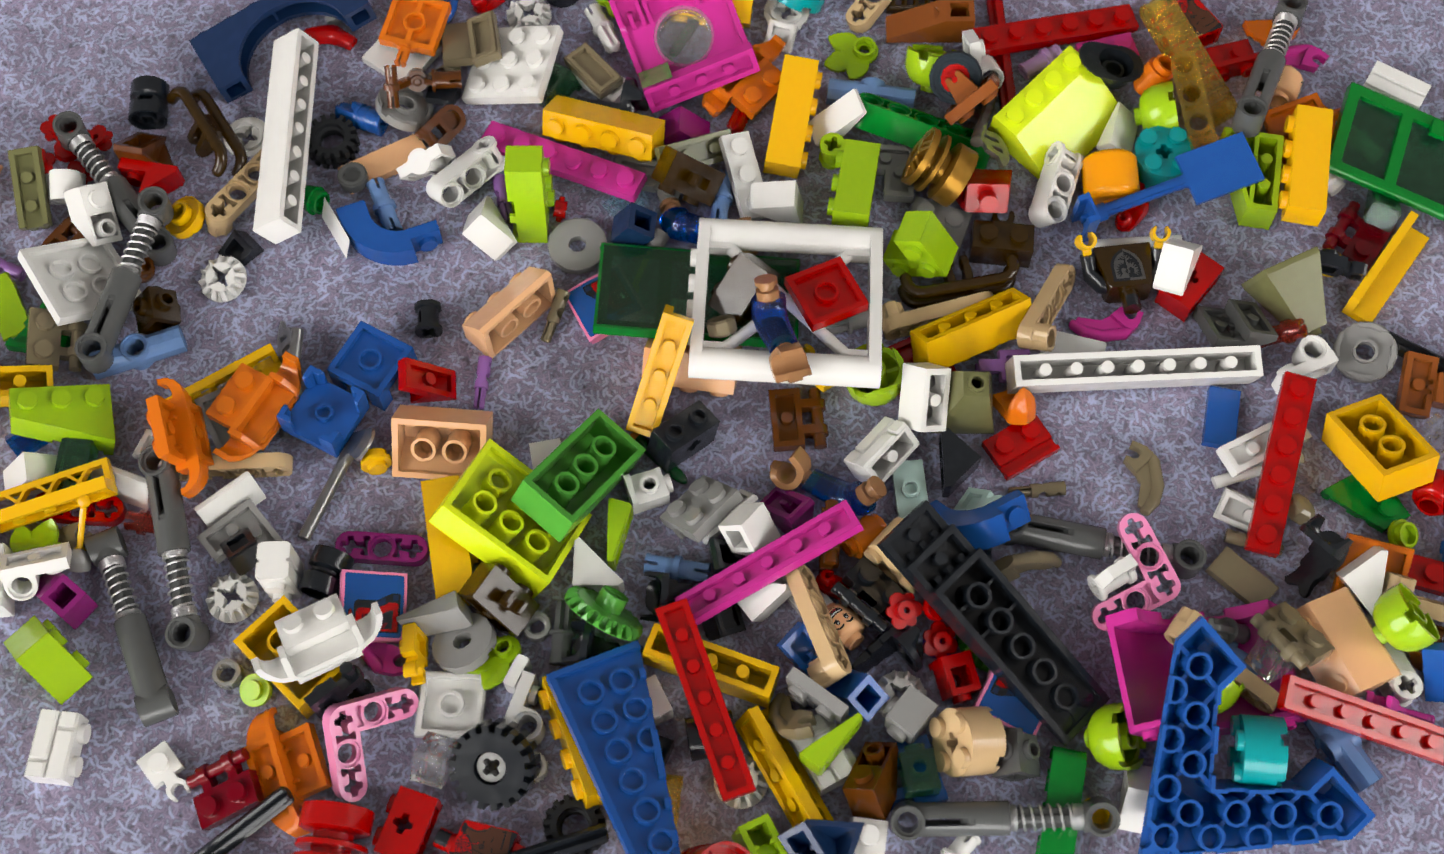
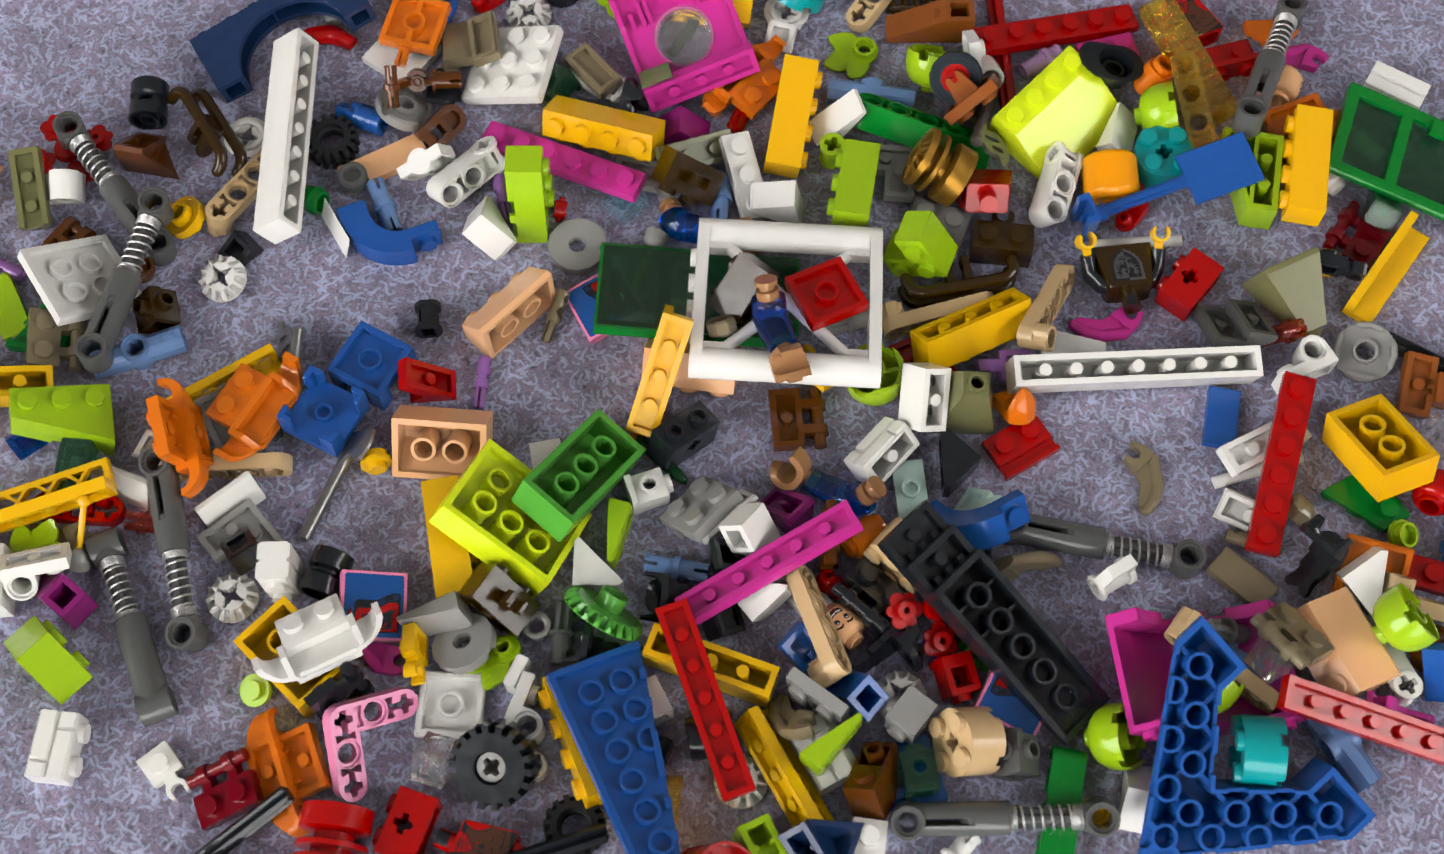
white slope [3,452,71,501] -> none
white slope [63,181,123,247] -> none
red slope [117,157,185,194] -> none
light grey axle [212,658,244,690] -> none
magenta beam [335,531,430,567] -> none
white axle [584,3,621,54] -> none
dark blue brick [610,202,658,246] -> none
dark tan pin [1008,481,1066,498] -> none
bright pink beam [1090,513,1181,631] -> none
white slope [1153,238,1202,296] -> none

